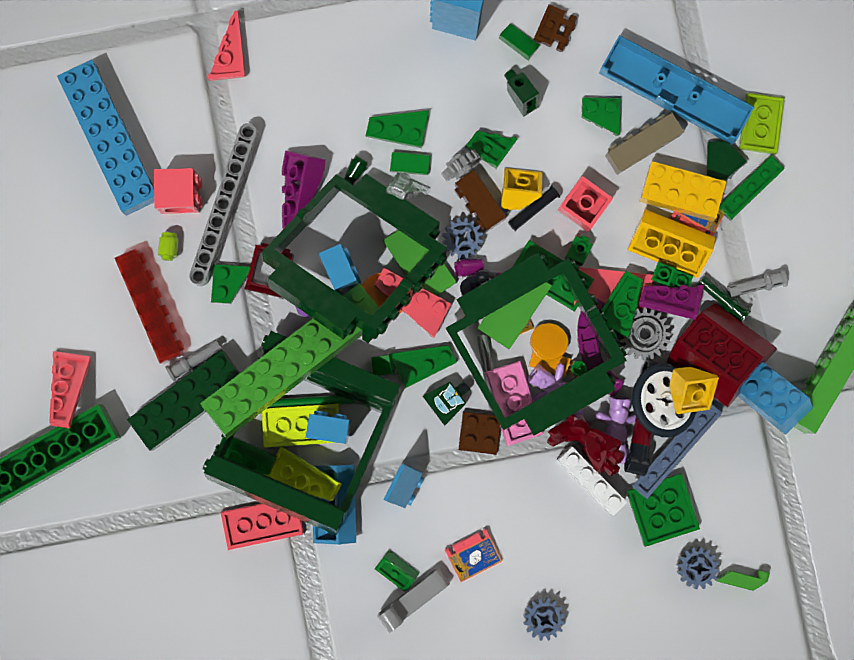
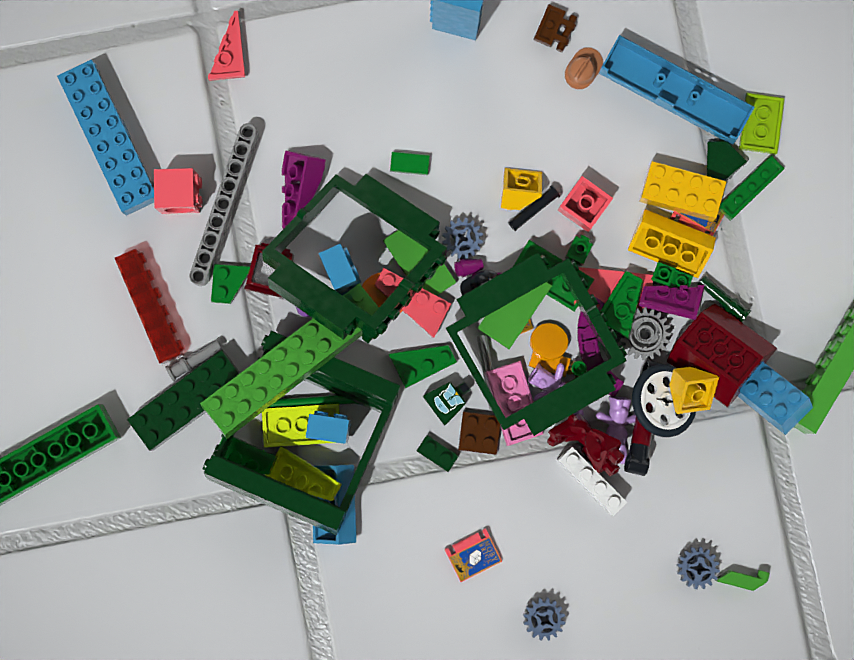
coral wing [49,351,92,428] -> none
lime brick [158,232,179,261] -> none
coral tile [220,503,304,550] -> none
dark green cone [343,155,368,185] -> none
green wing [366,110,429,148] -> none
green tile [371,354,394,376] -> none
green slope [375,550,419,592] -> none
light grey beam [377,568,450,633] -> none
dark azure slope [383,462,424,508] -> none
clear wing [386,172,431,200] -> none
light grey gear [441,149,480,181] -> none
reddish brown brick [454,170,506,232] -> none
green wing [465,131,517,169] -> none
green slope [499,23,540,61] -> none
dark green torso [504,69,539,117] -> none
green wing [581,98,620,136] -> none
dark tan brick [605,113,684,175] -> none
green plate [626,473,700,547] -> none
sand blue plate [632,404,722,499] -> none
light grey pin [727,270,788,297] -> none
none -> dark green plate [416,435,459,472]
none -> nougat piece [565,48,603,89]

